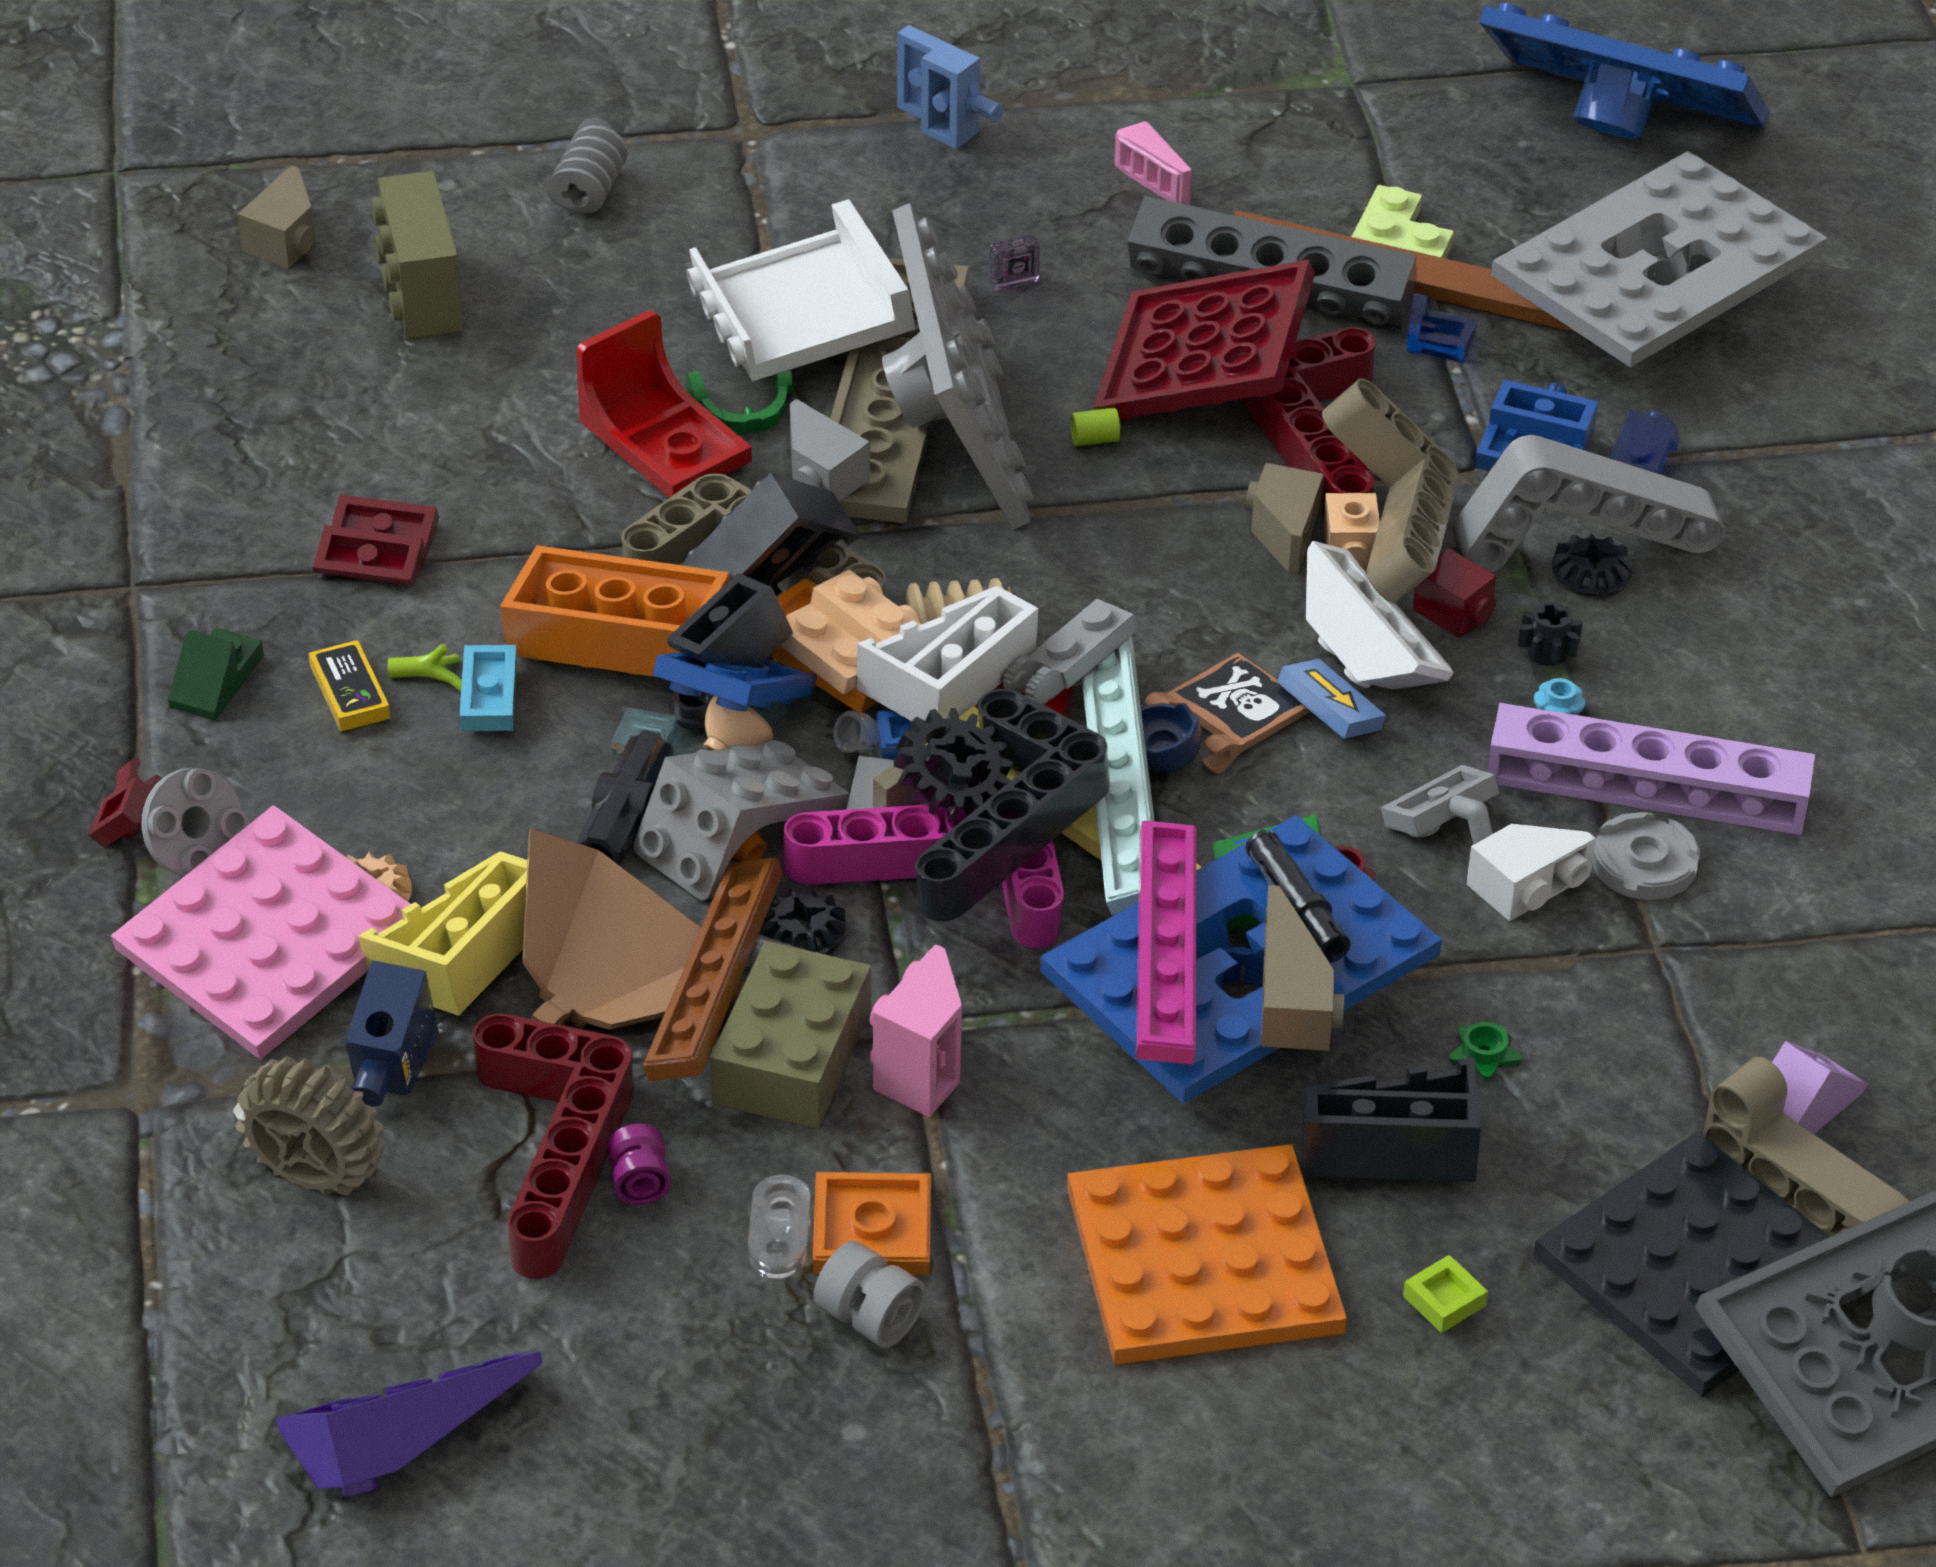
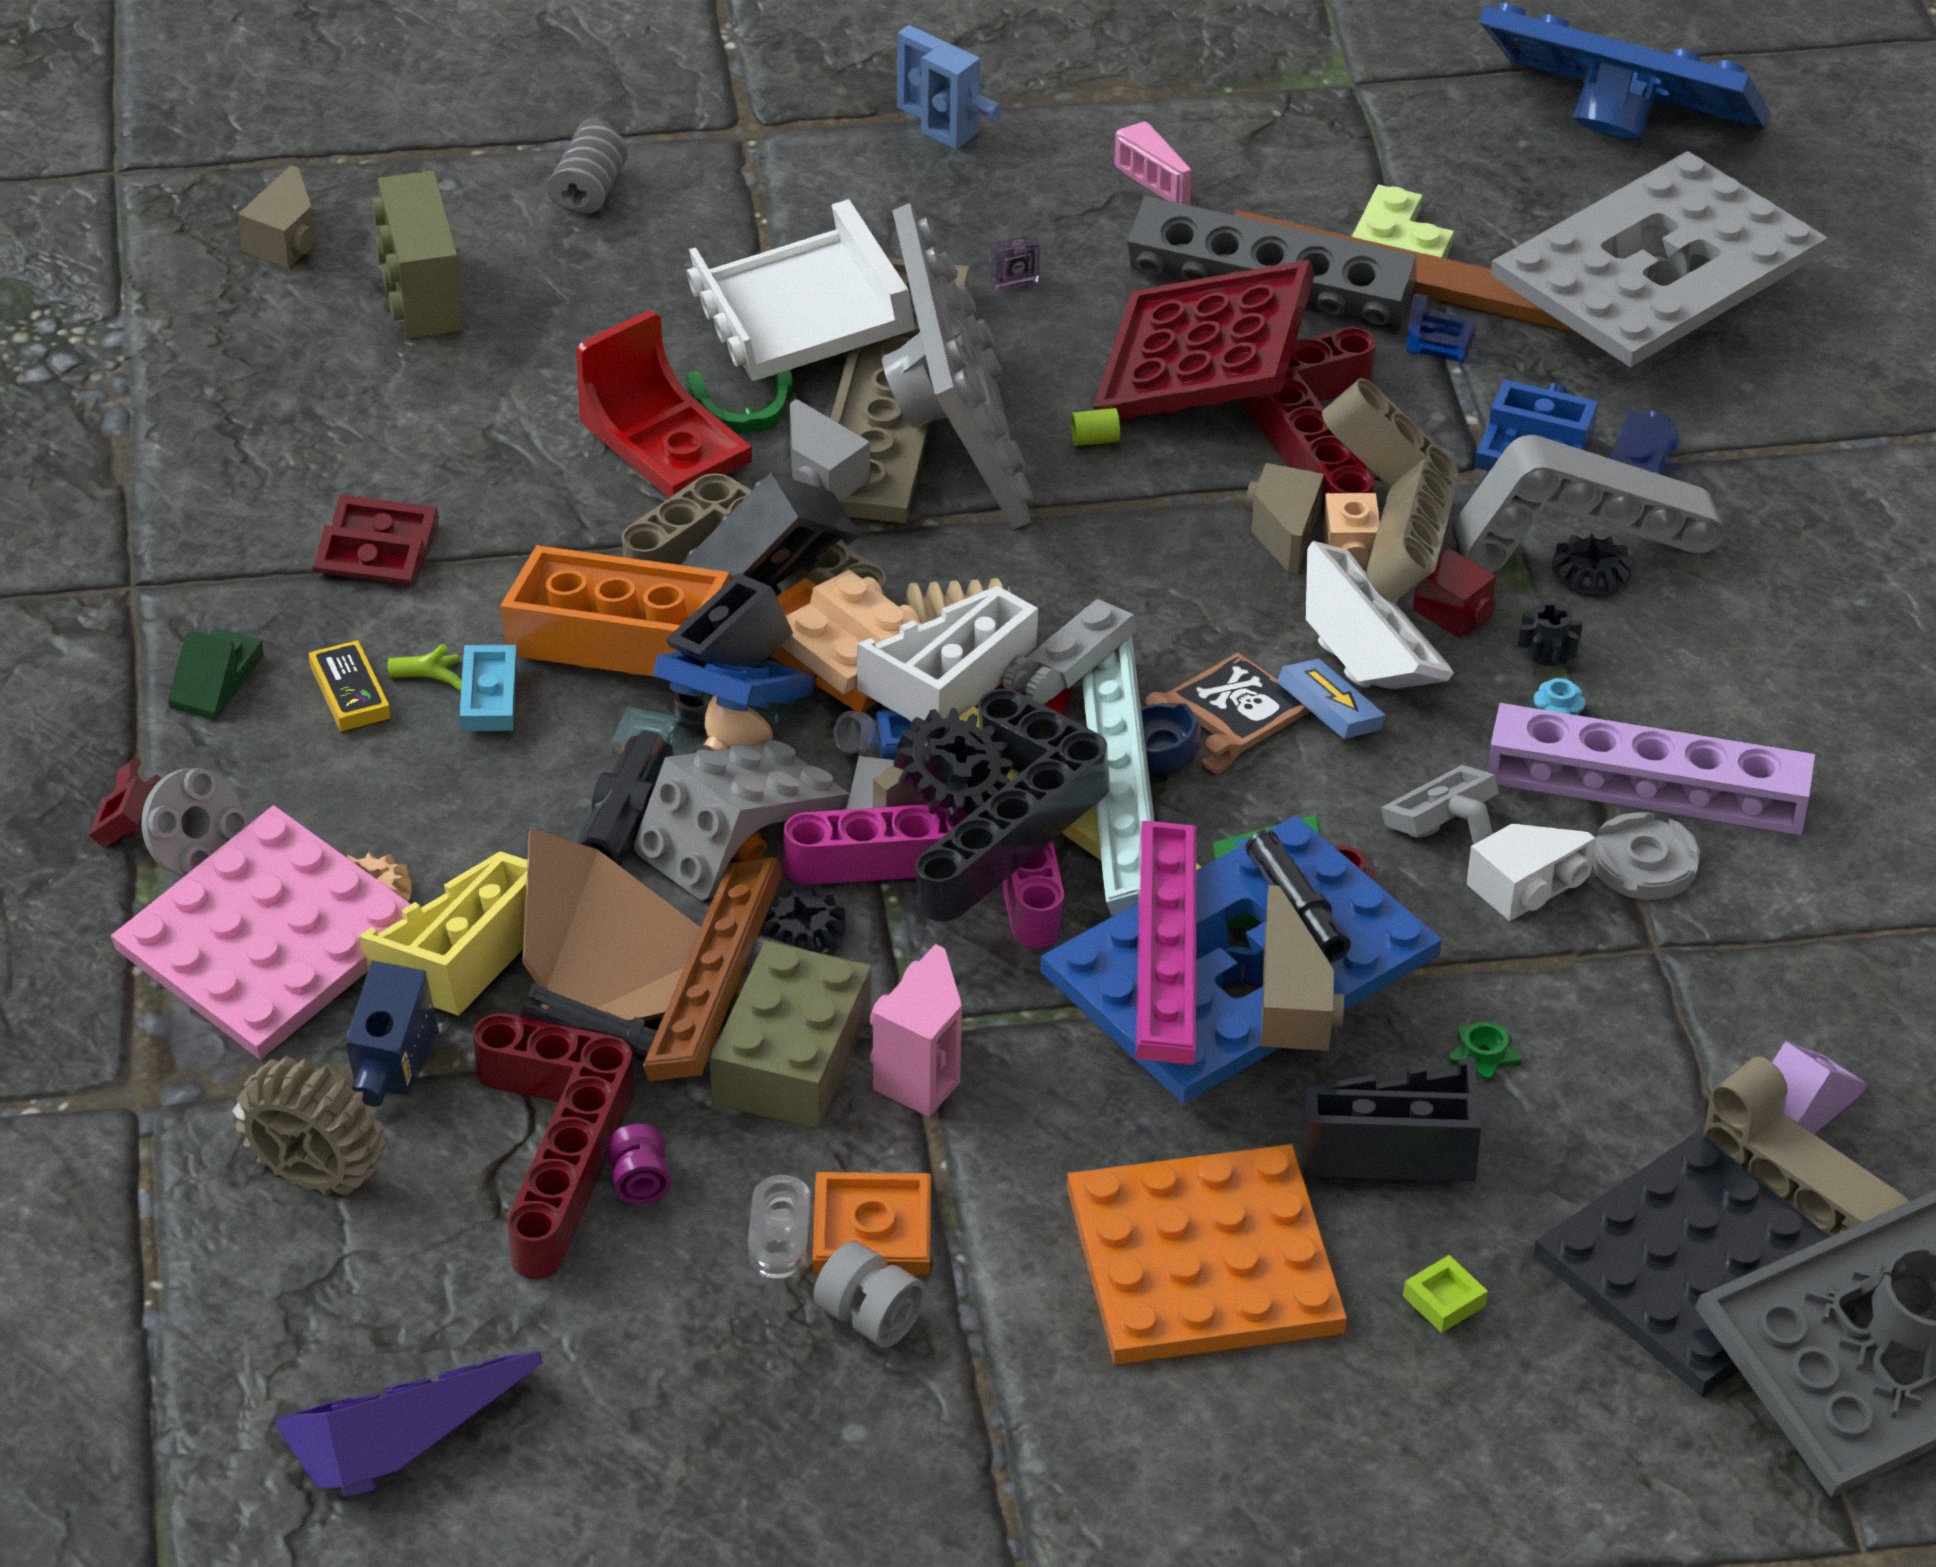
none -> black pin [520,983,657,1061]

